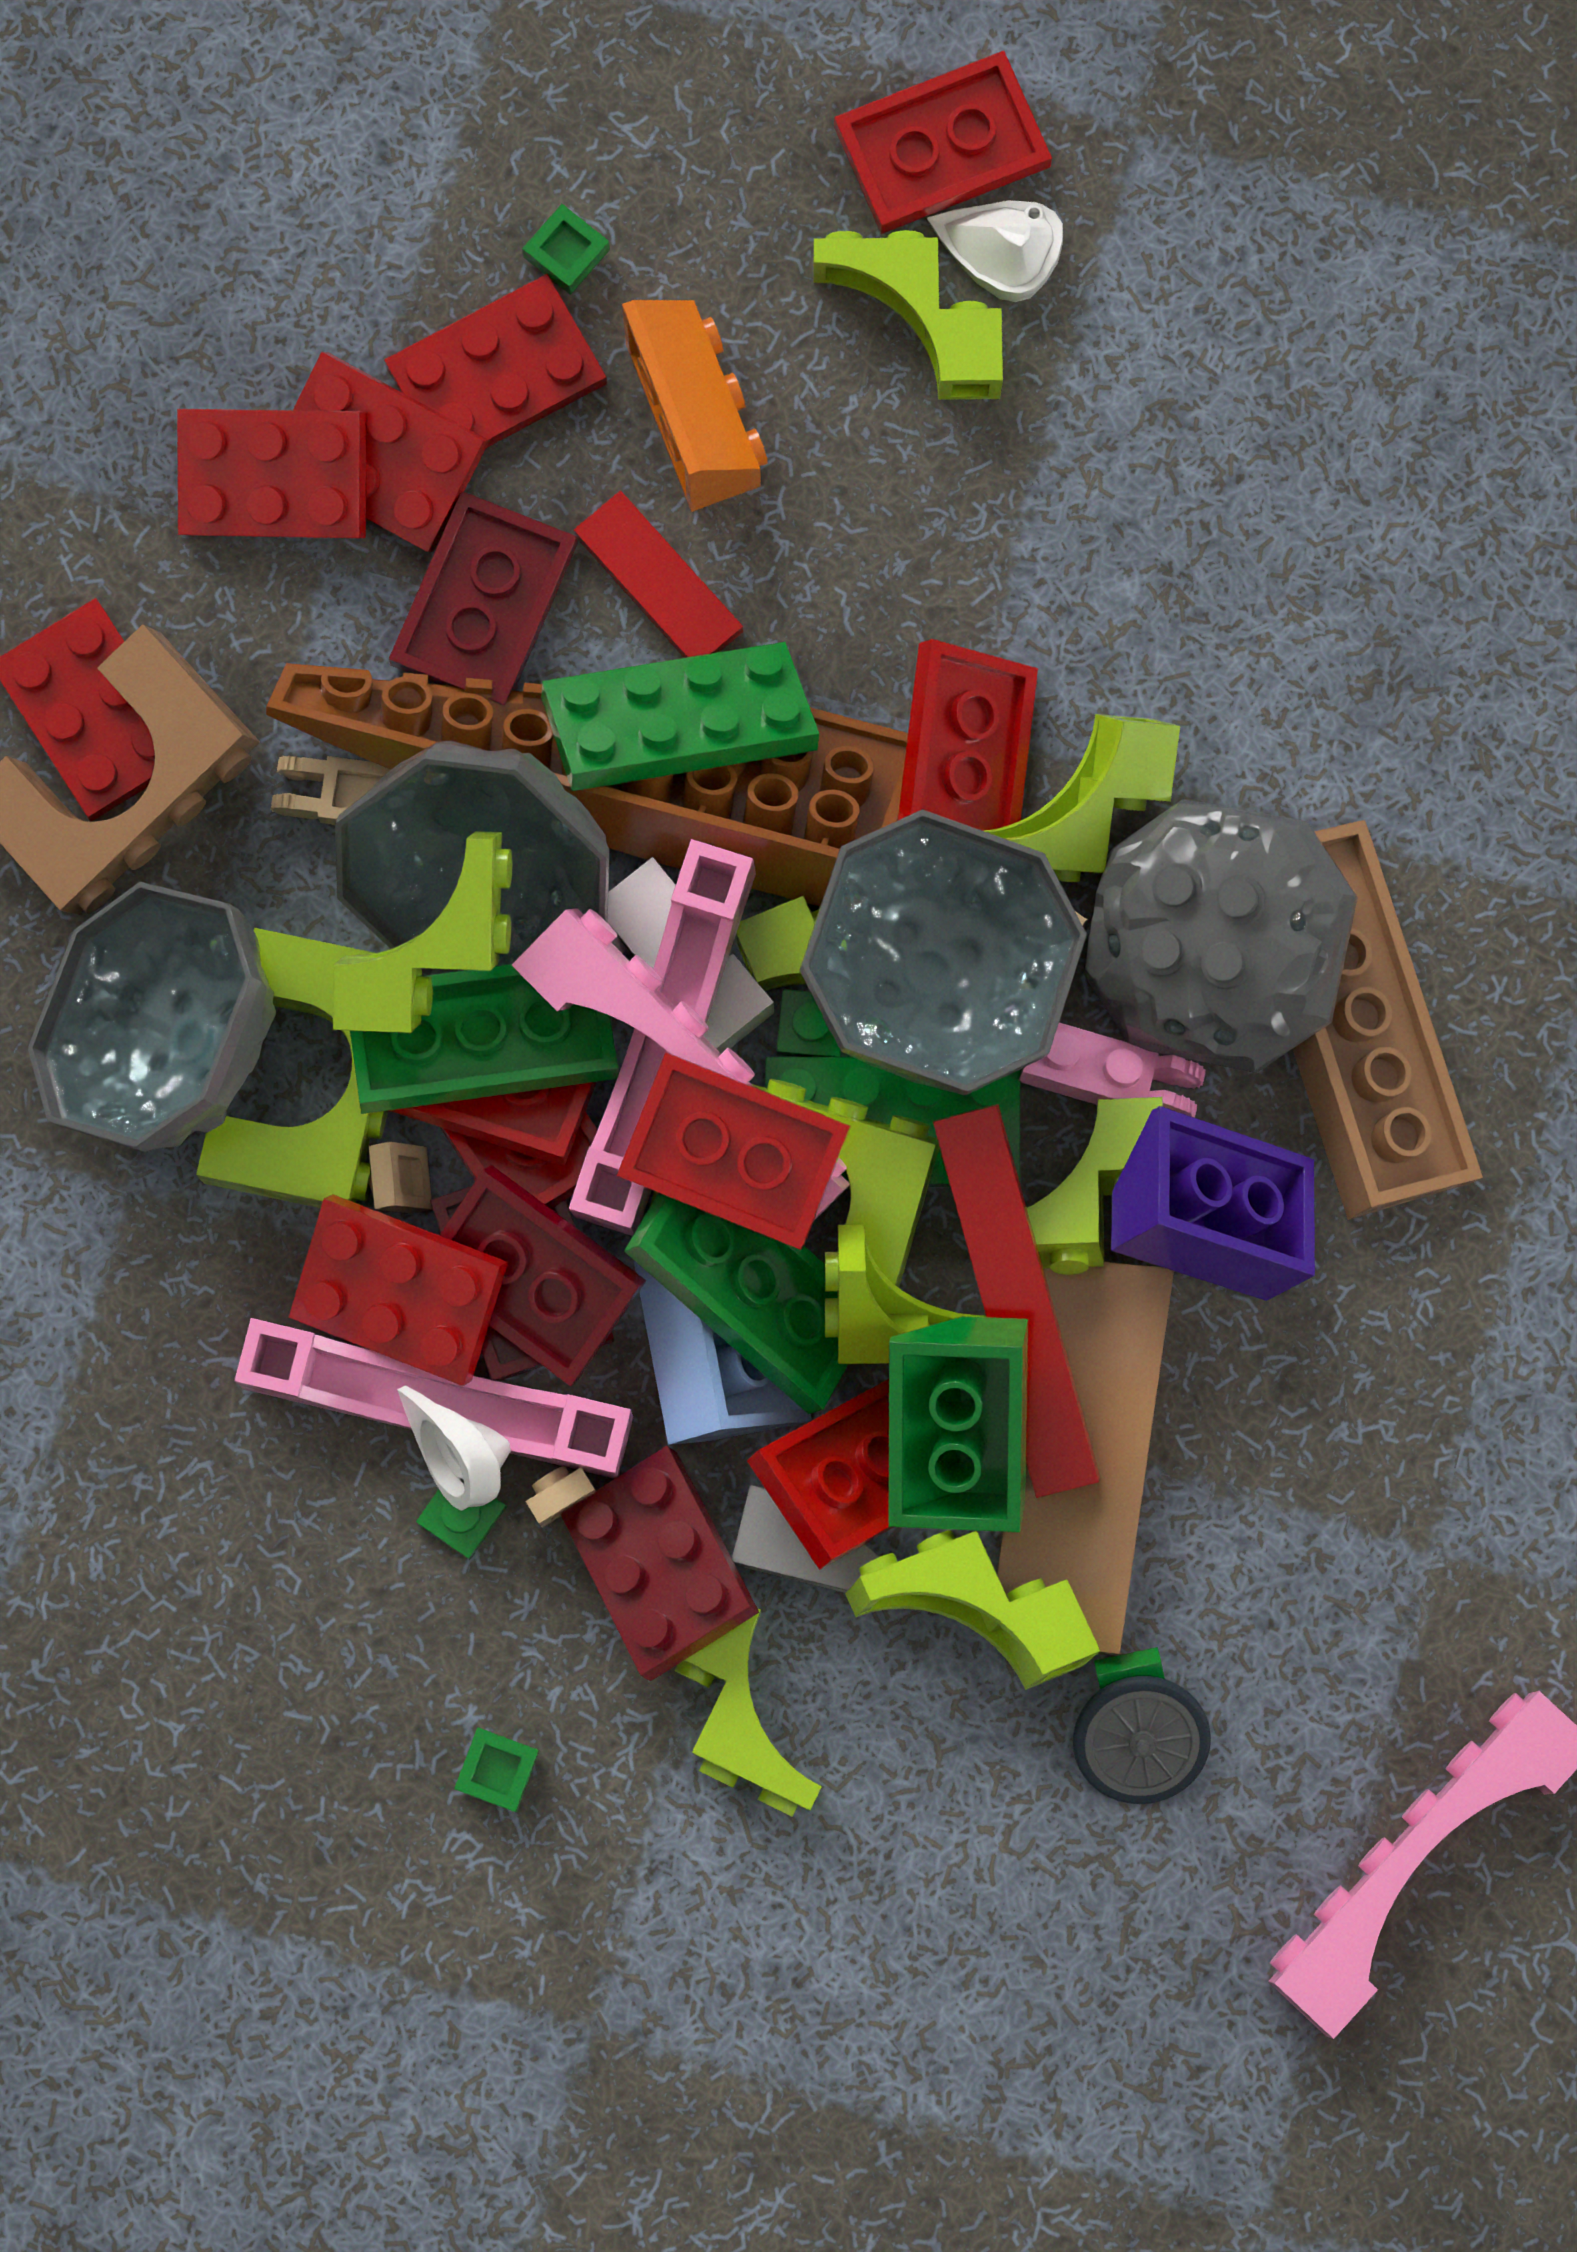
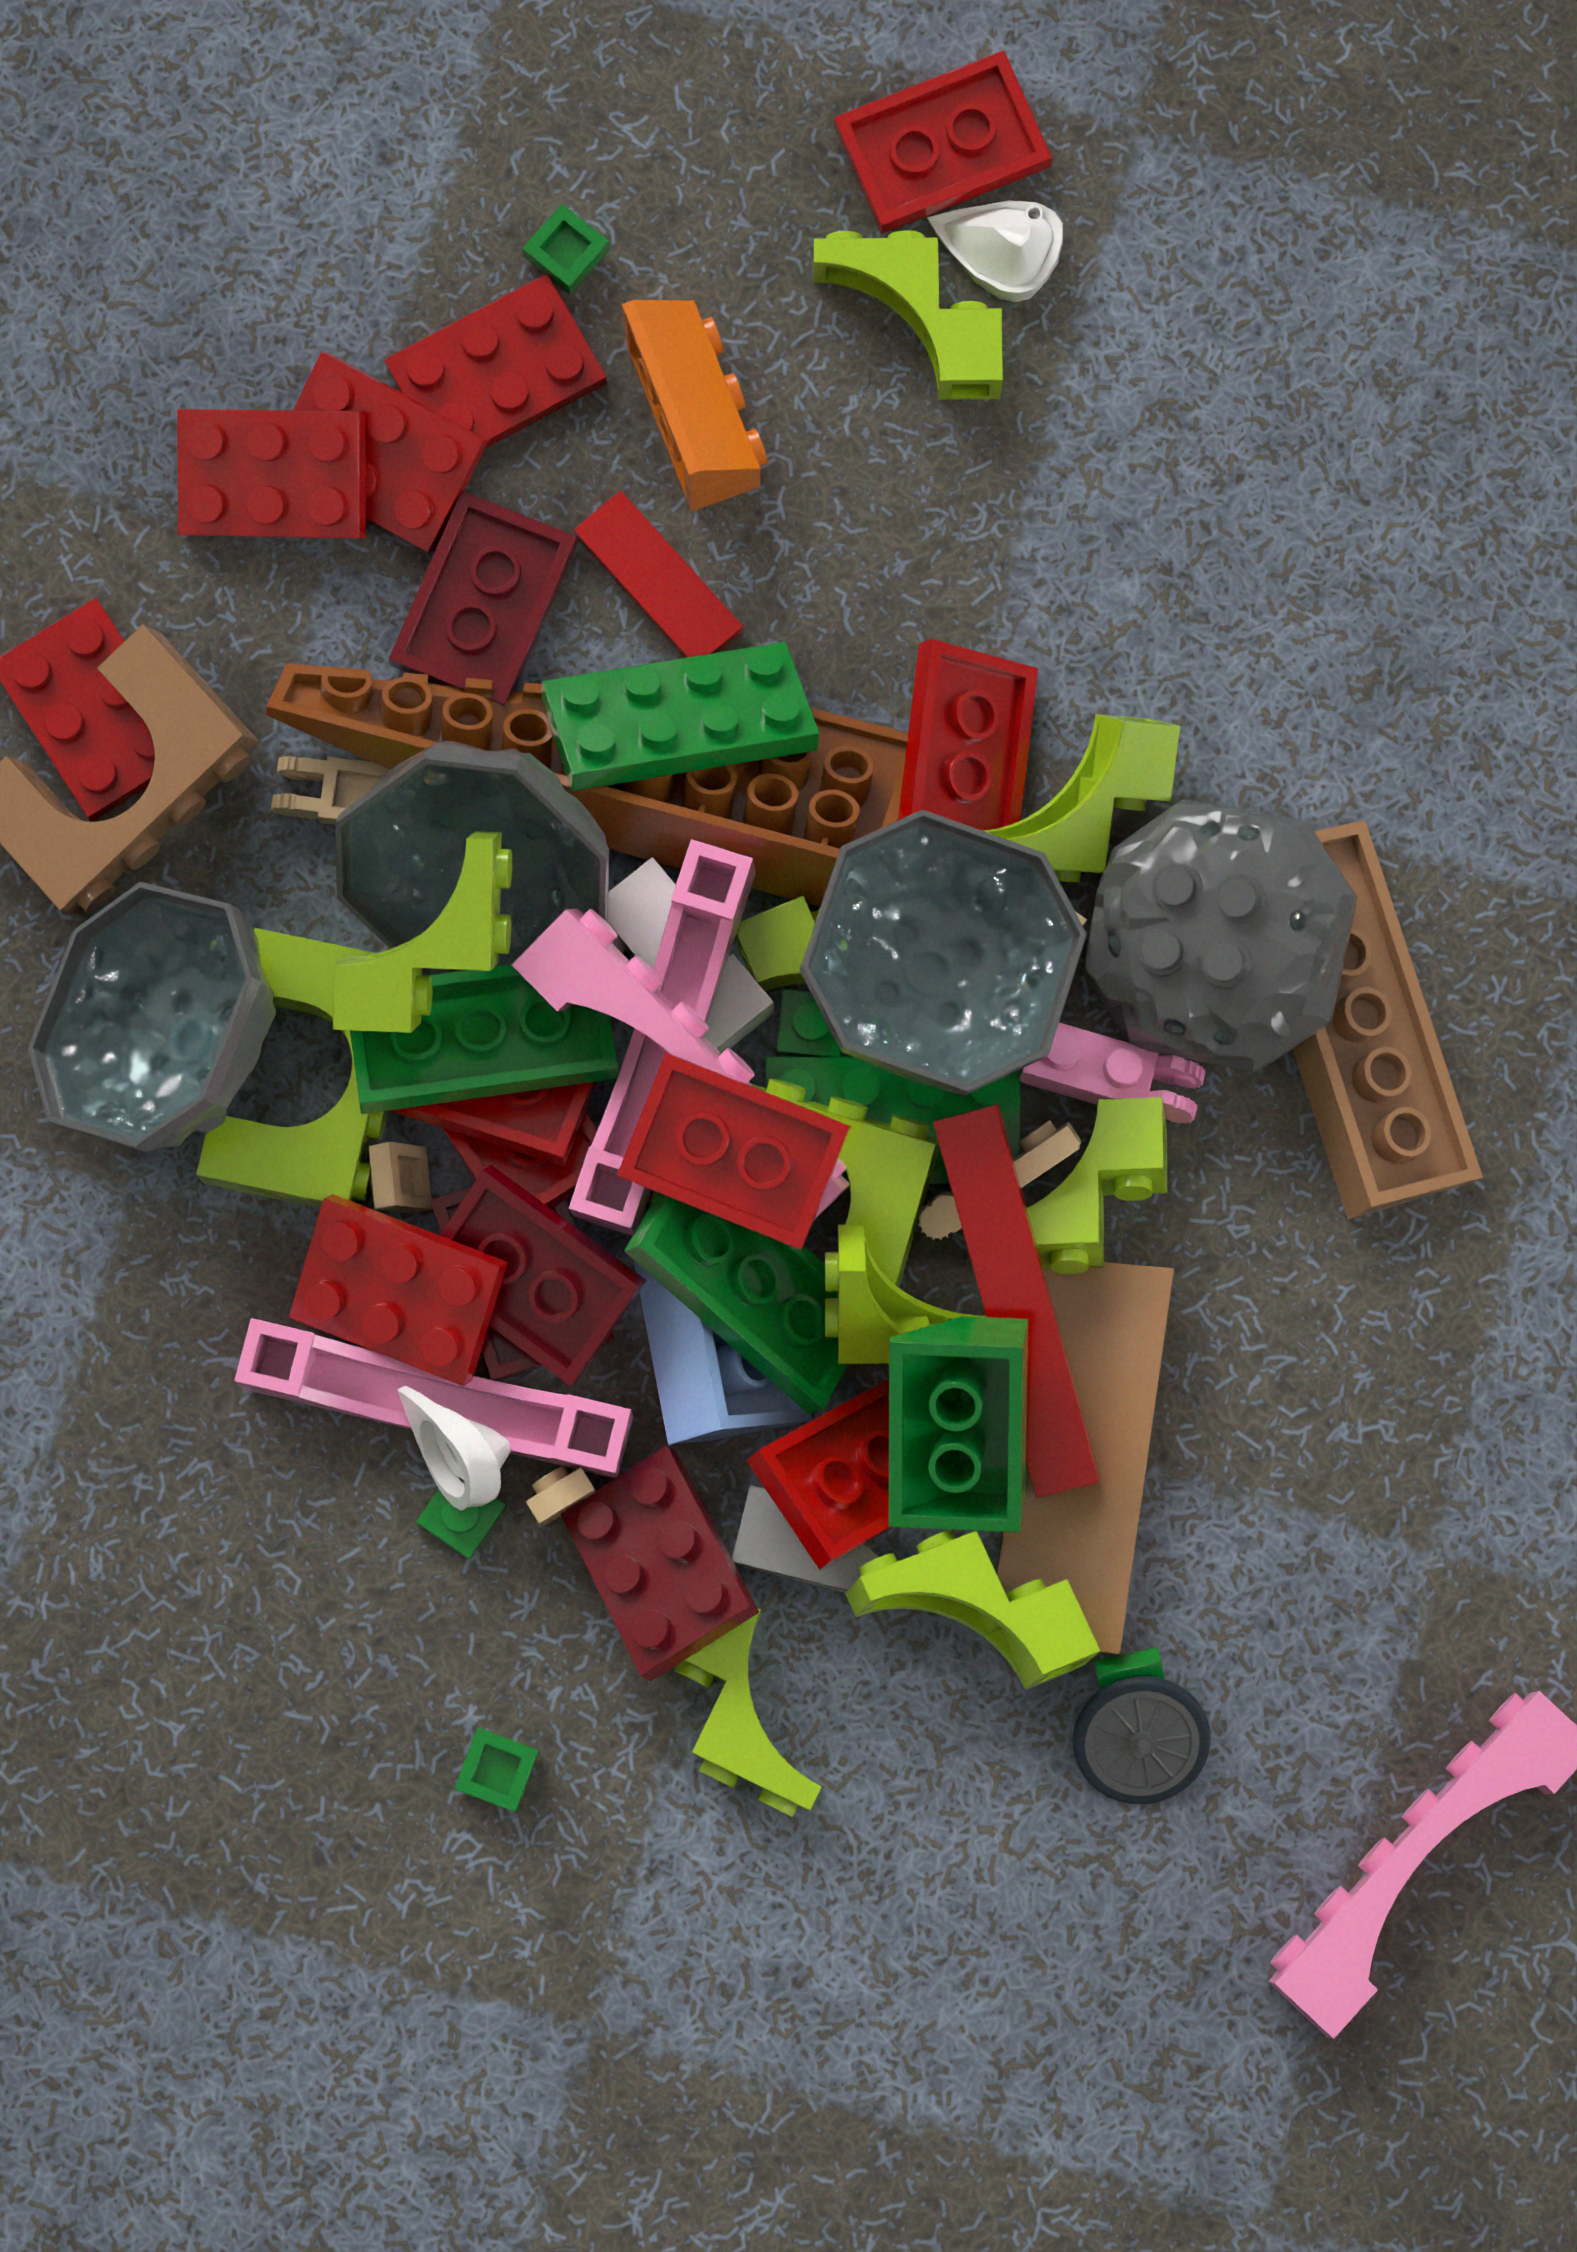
dark purple slope [1111,1106,1315,1301] -> none
none -> tan hinge [918,1120,1081,1240]

